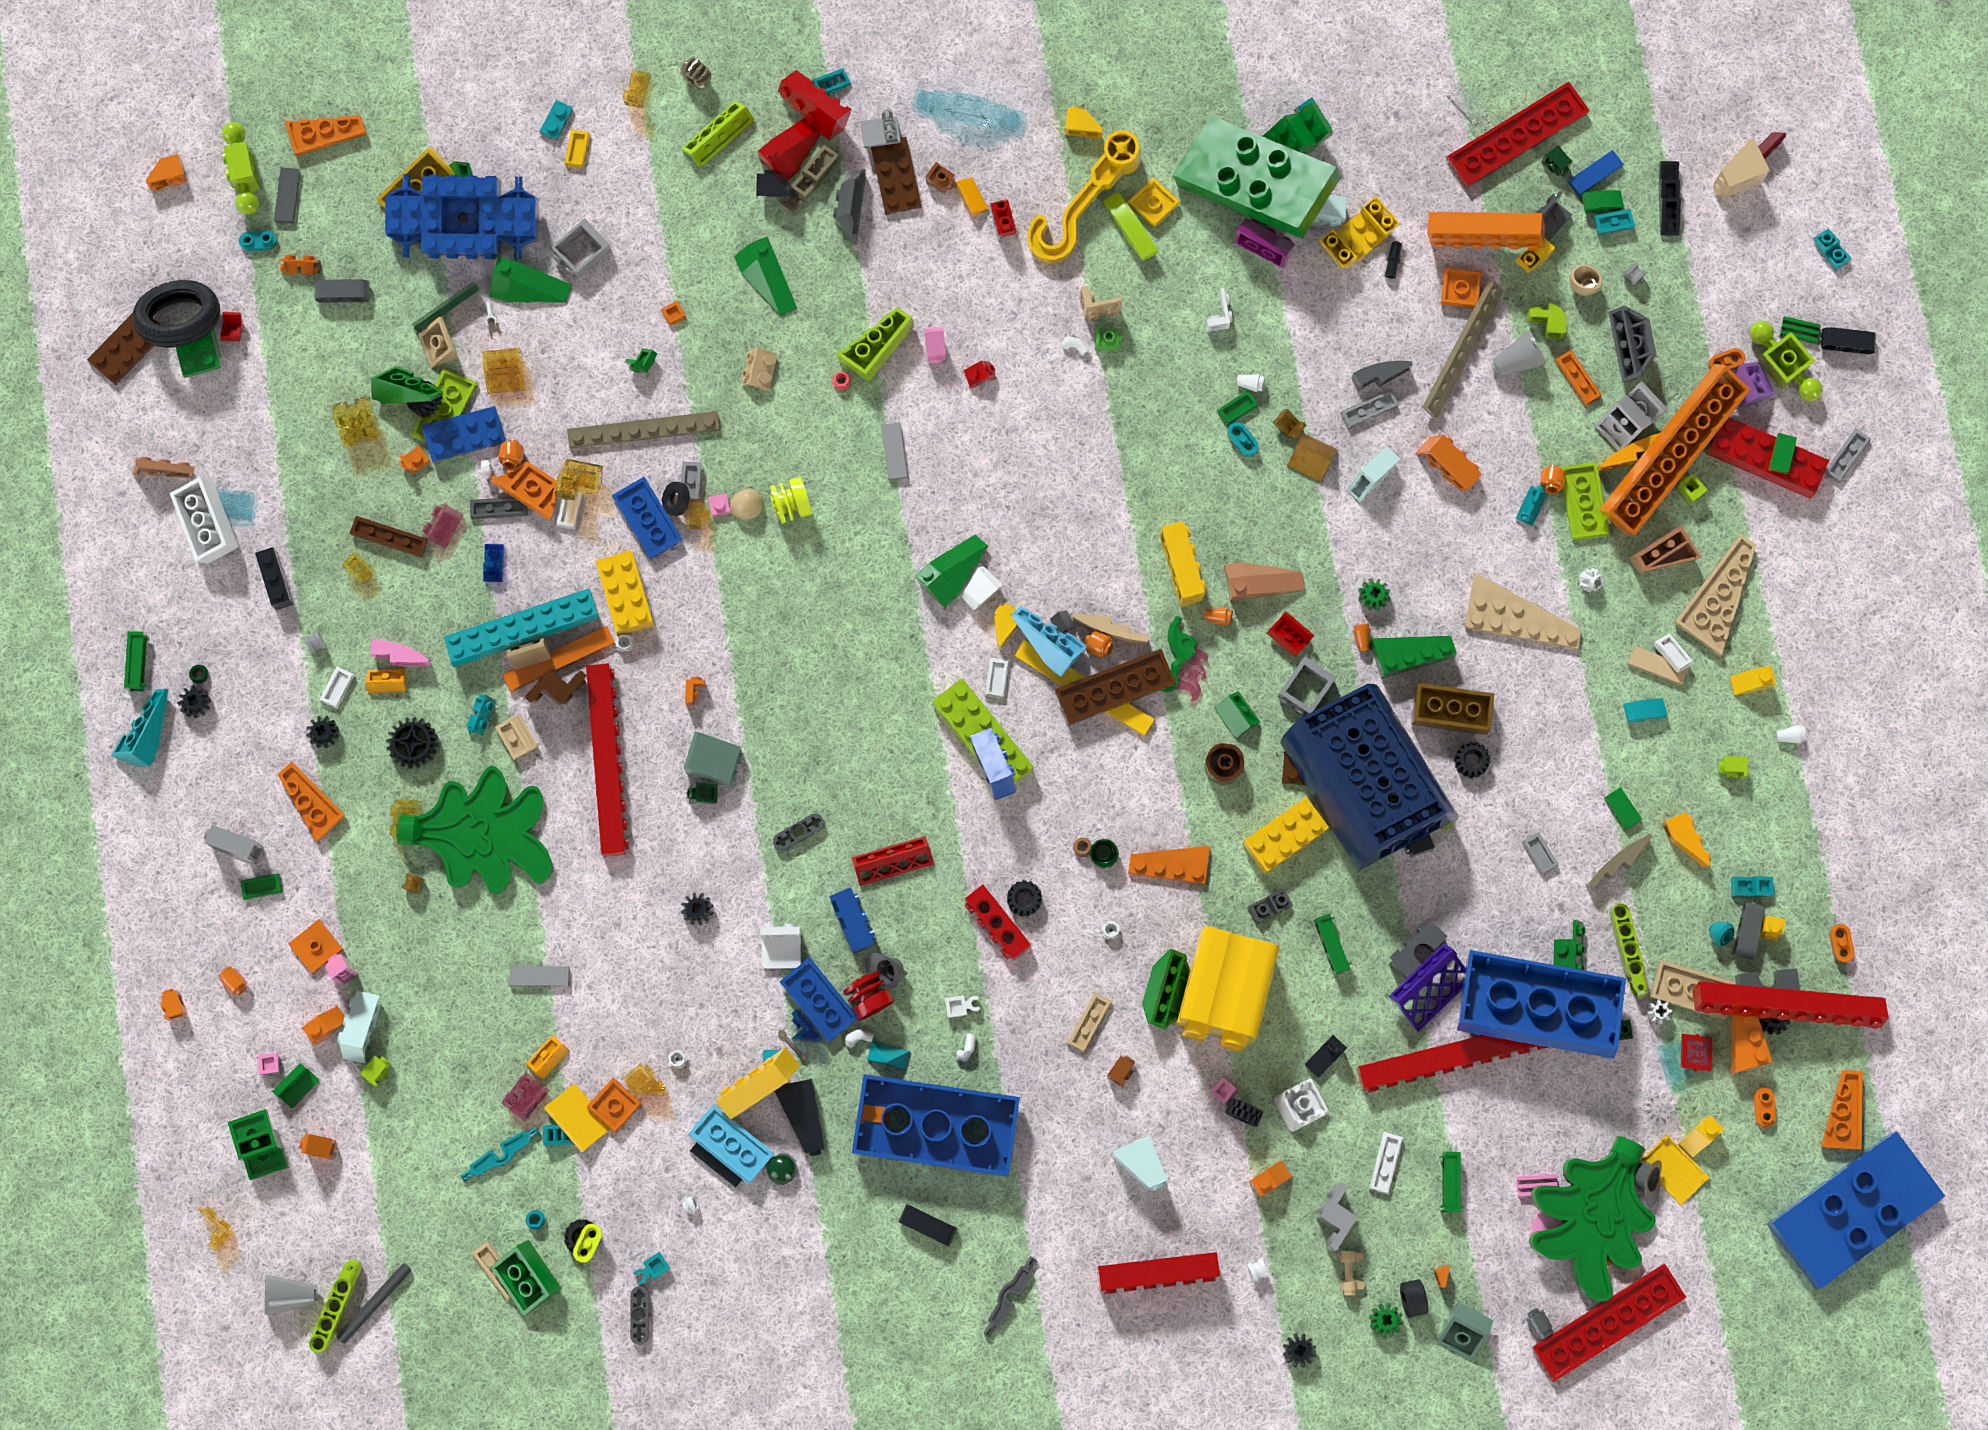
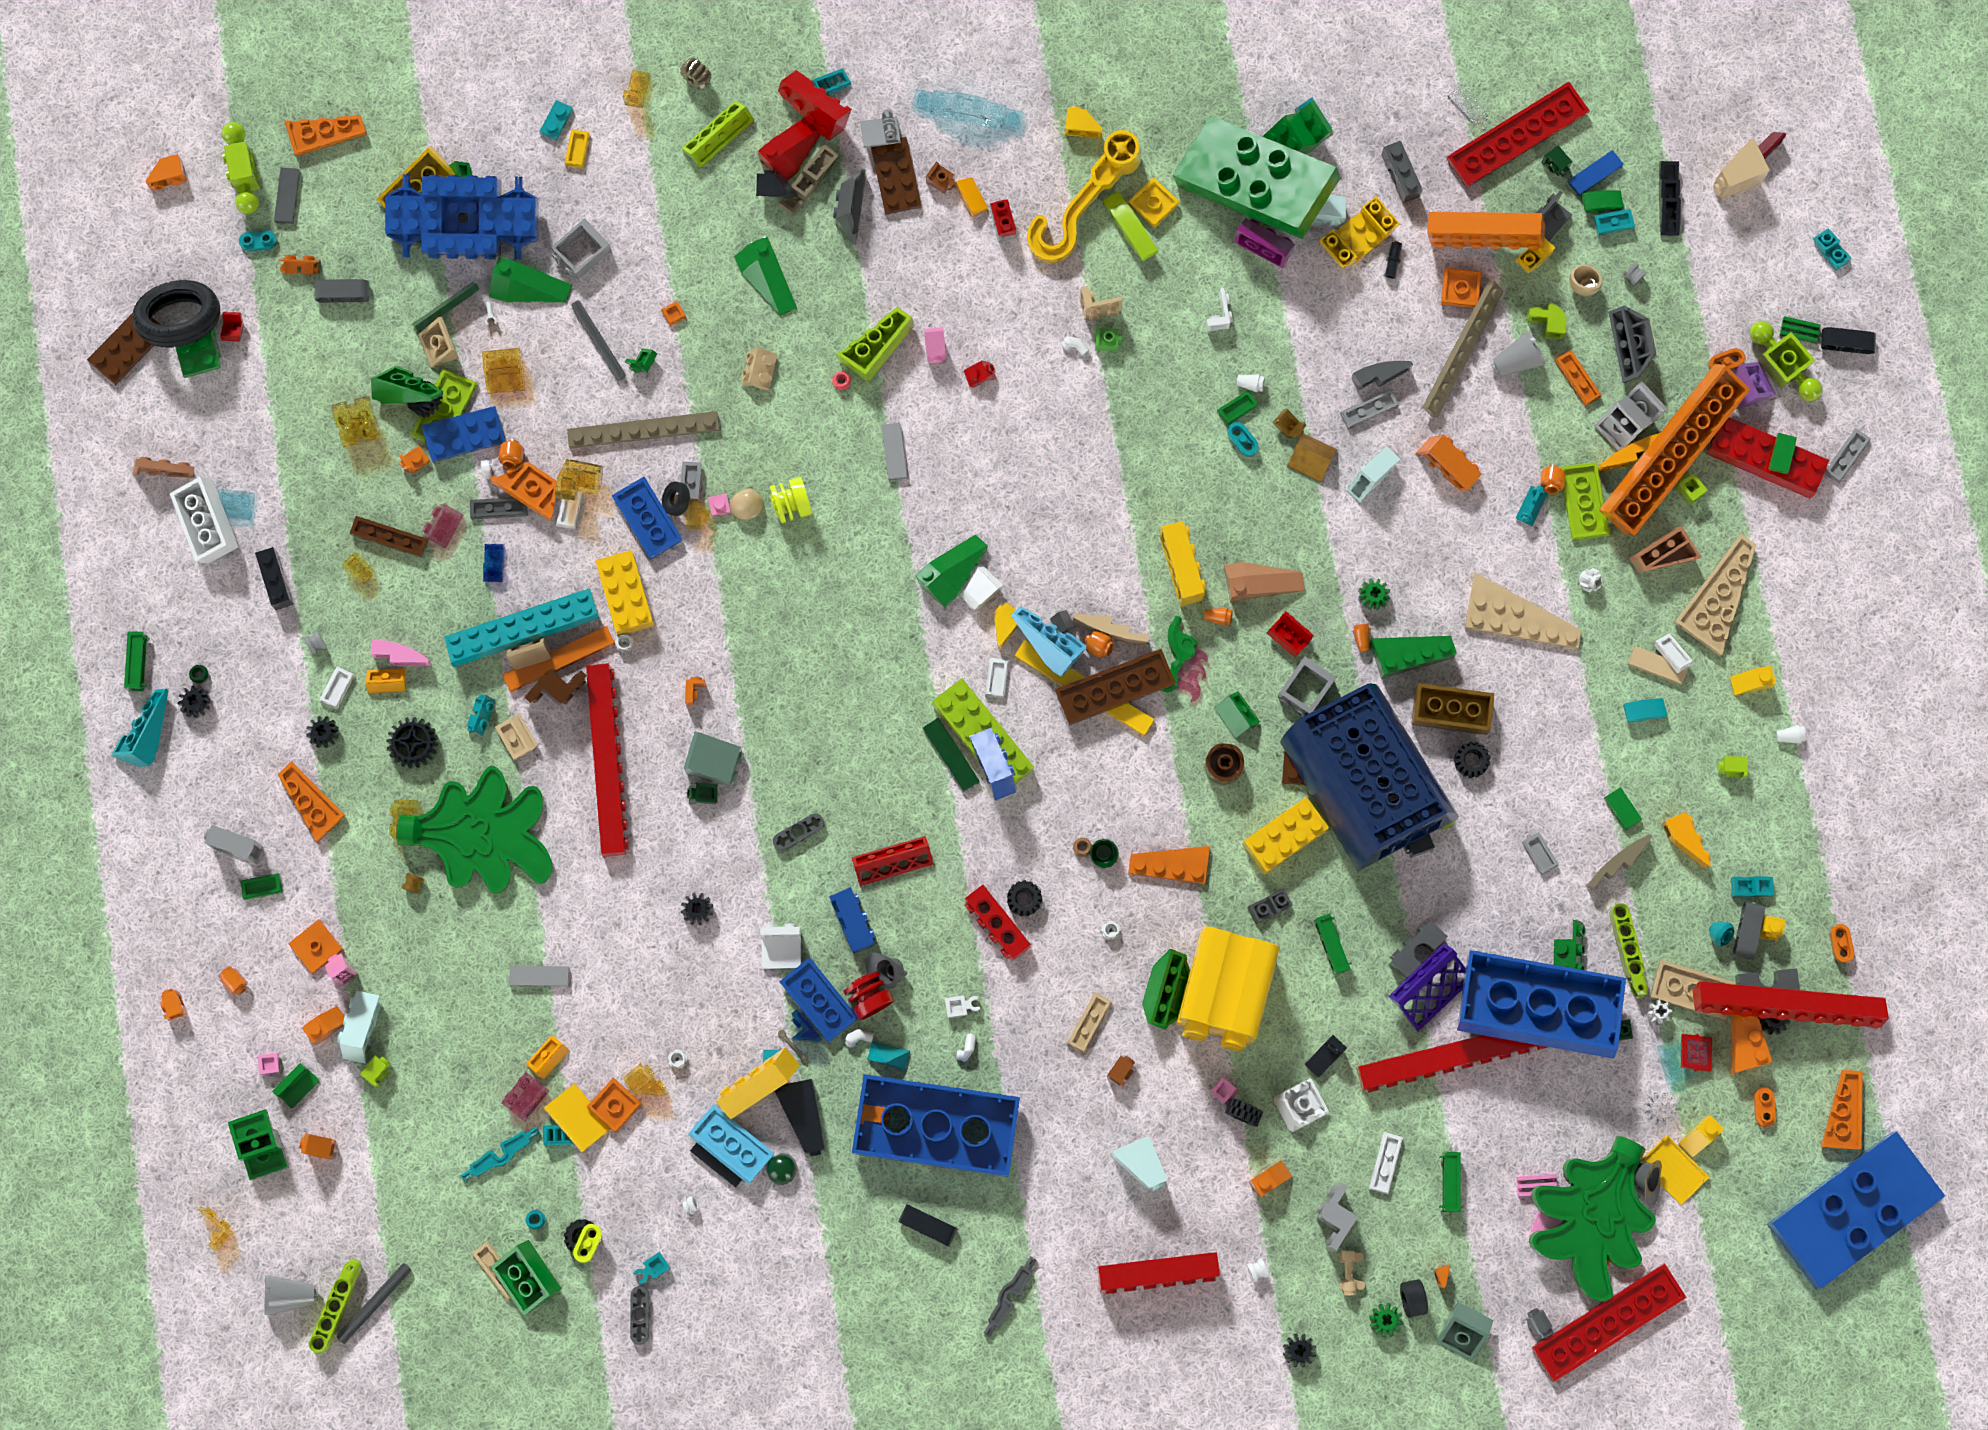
none -> dark grey axle [571,300,626,381]
none -> dark green tile [922,717,980,792]
none -> dark grey arch [1381,140,1423,203]

